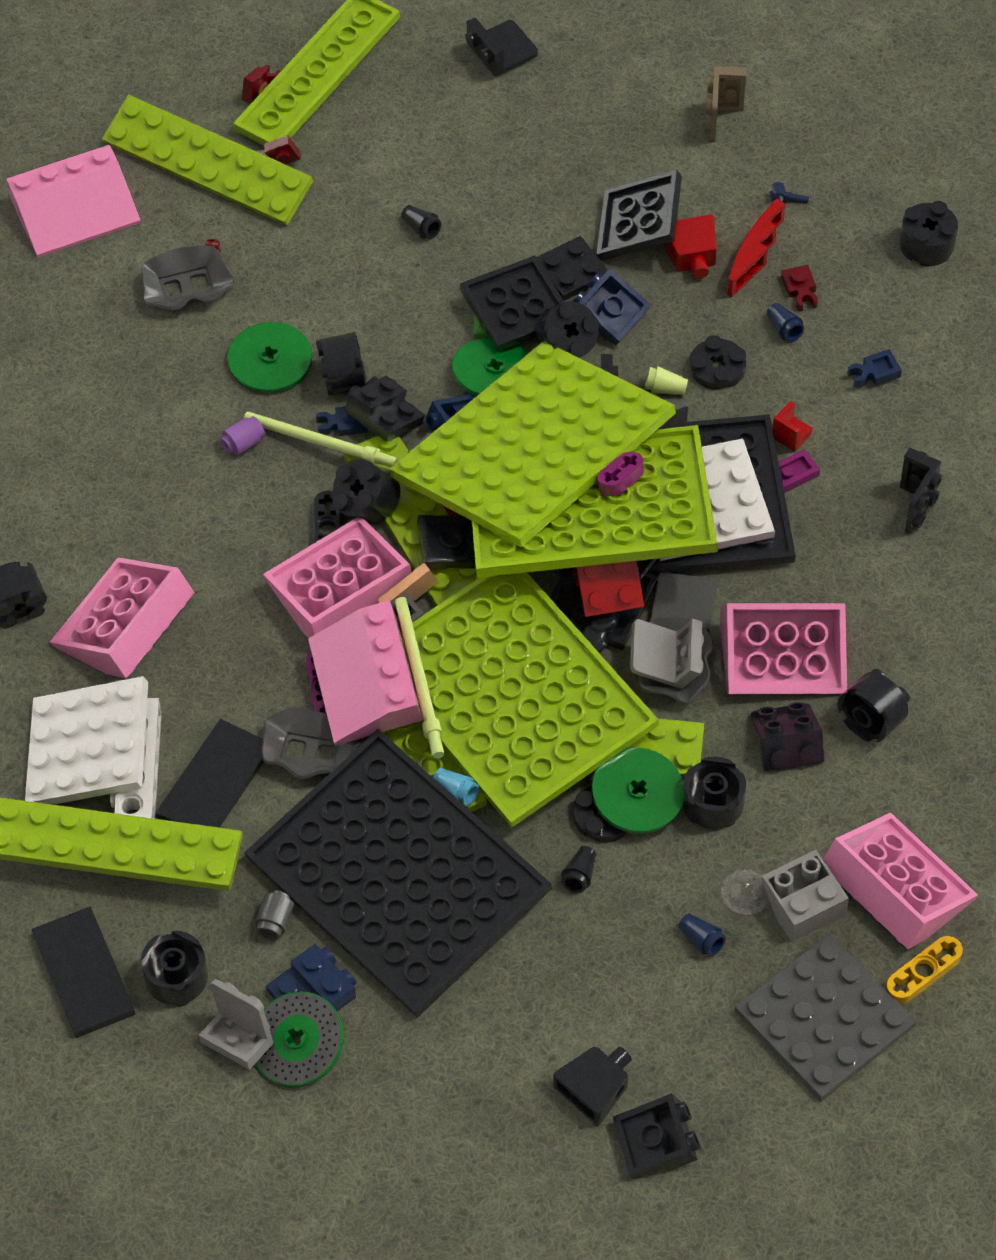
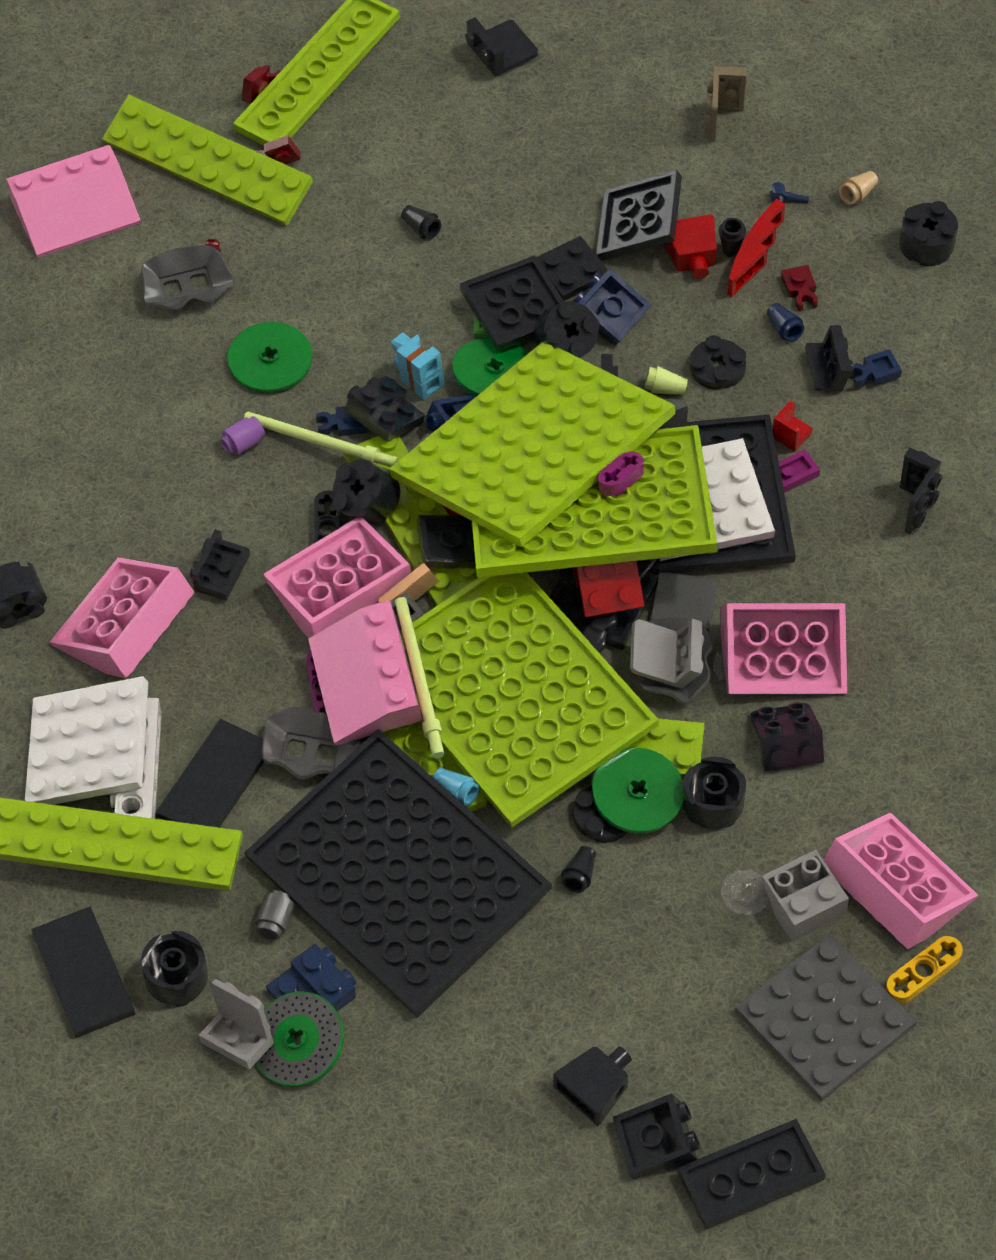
black brick [316,332,367,396] -> none
dark blue cone [679,913,726,956] -> none
black brick [837,669,910,742] -> none
none -> black bracket [190,529,250,601]
none -> medium azure hips [391,333,445,400]
none -> black plate [677,1119,826,1229]
none -> black cone [719,218,746,257]
none -> black bracket [805,325,854,392]
none -> tan cone [839,171,878,205]

